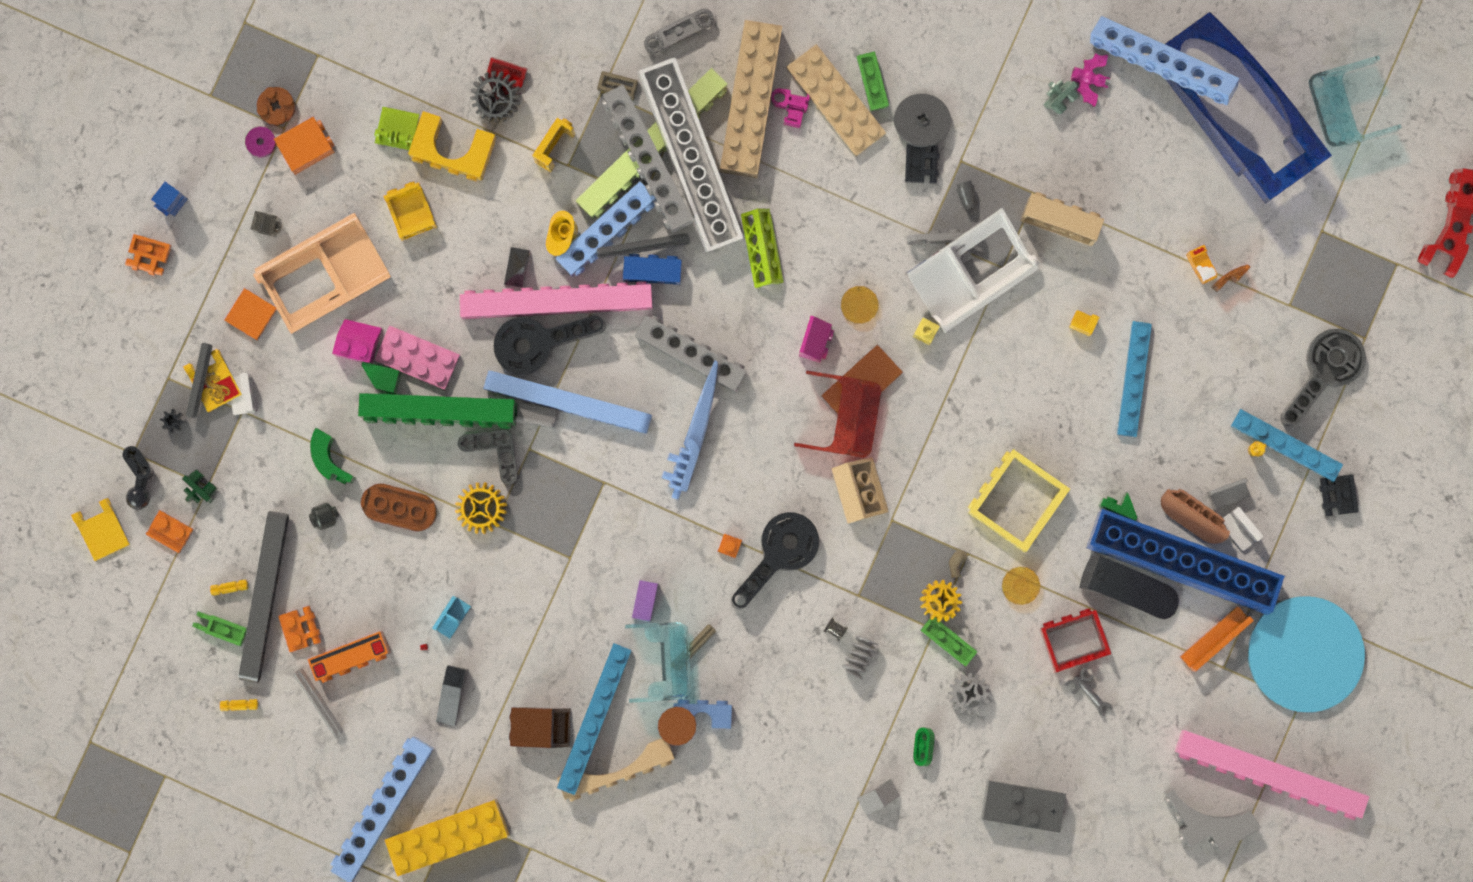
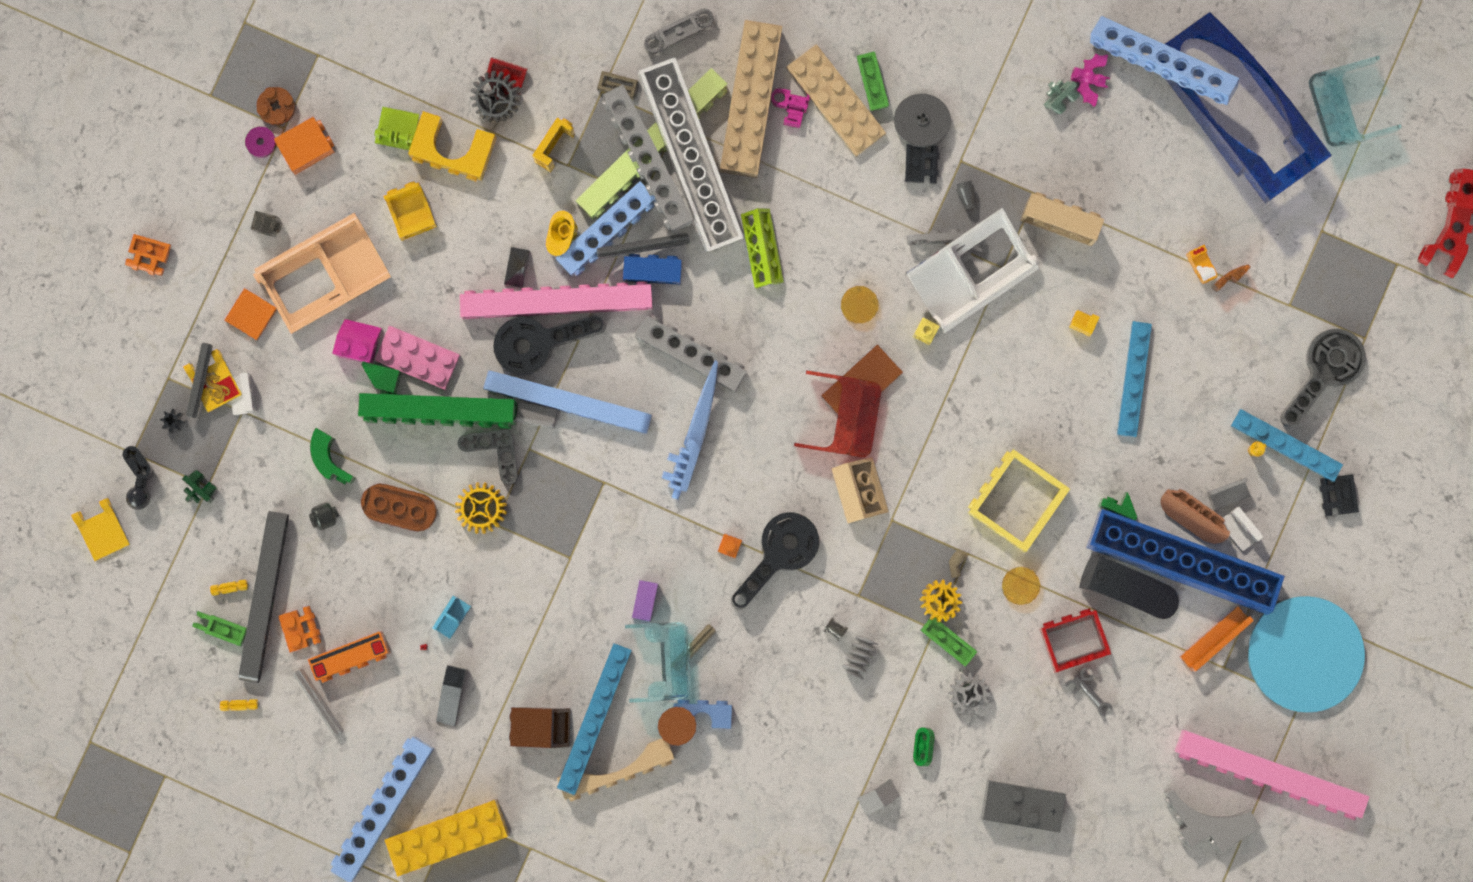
orange plate [146,510,194,553] -> none
blue piece [151,181,188,217] -> none
dark pink slope [799,315,834,363] -> none

